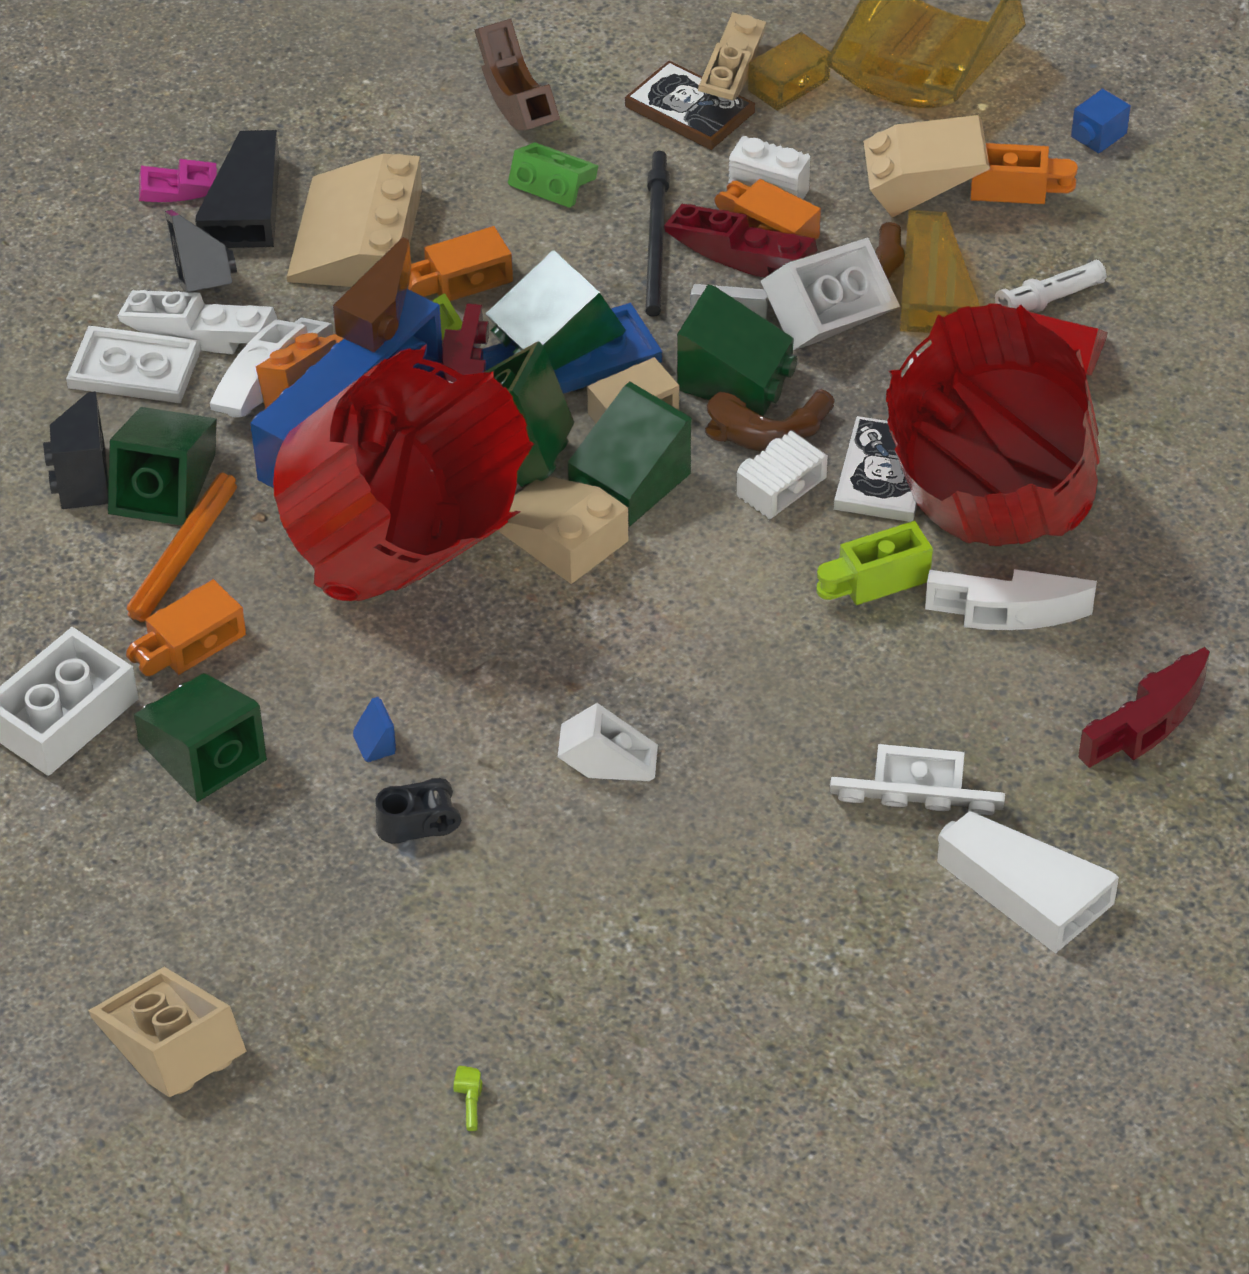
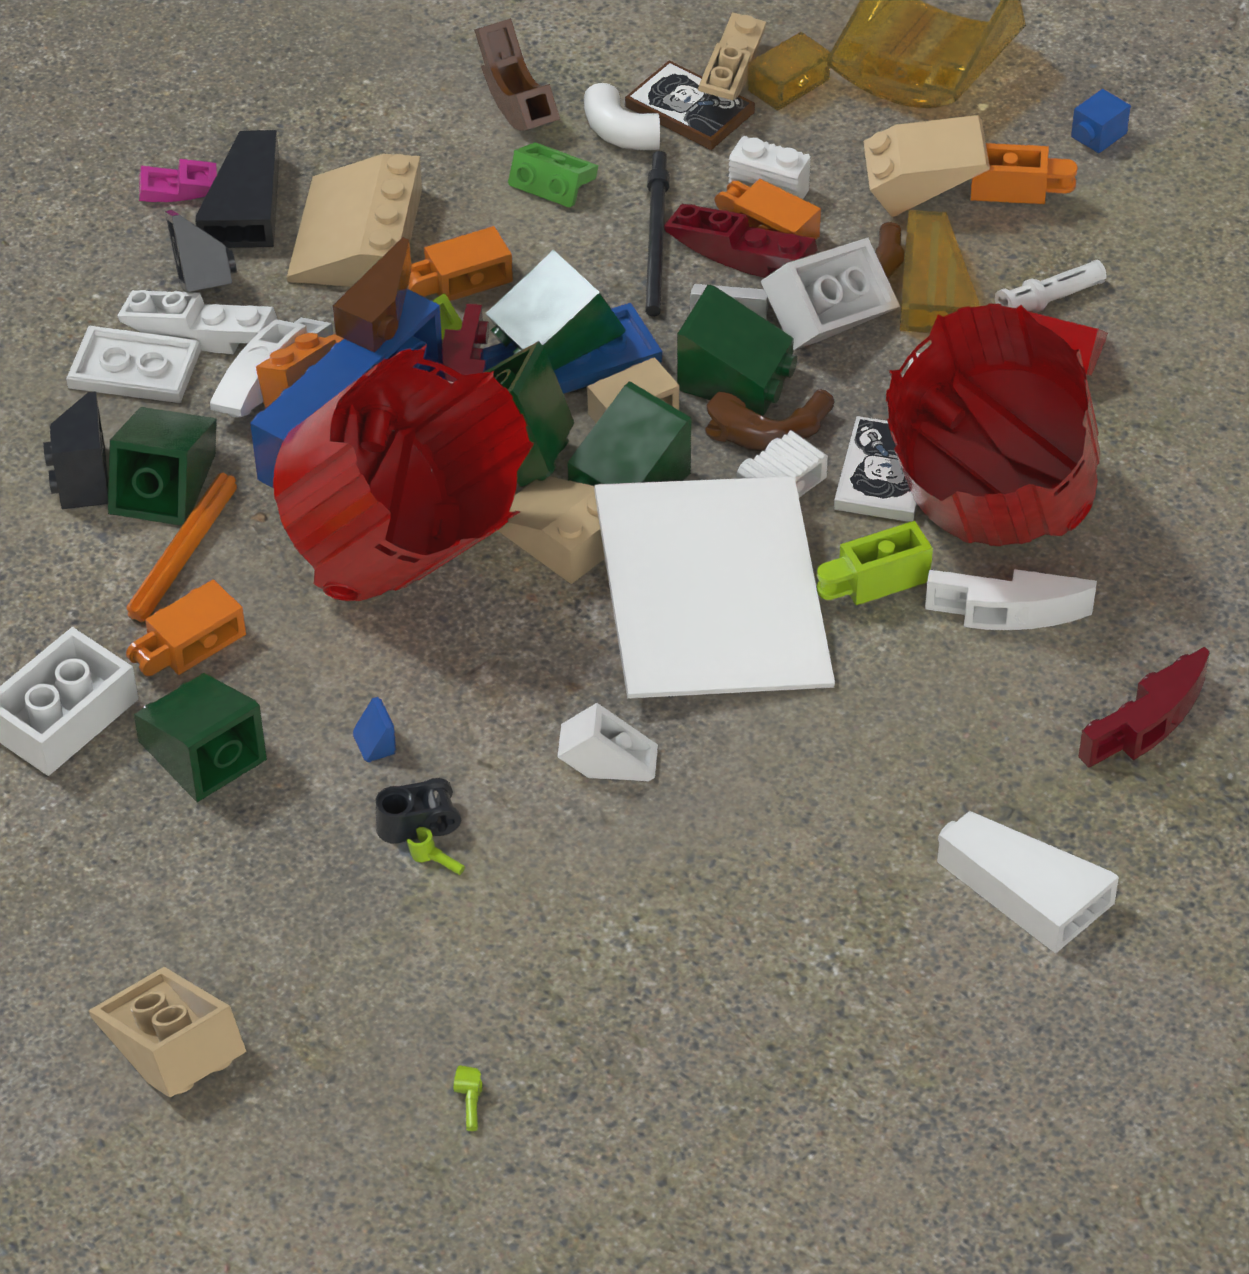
white bracket [830,744,1005,815] -> none
none -> lime hand [407,827,465,875]
none -> white cylinder [584,83,660,150]
none -> white piece [594,476,835,698]

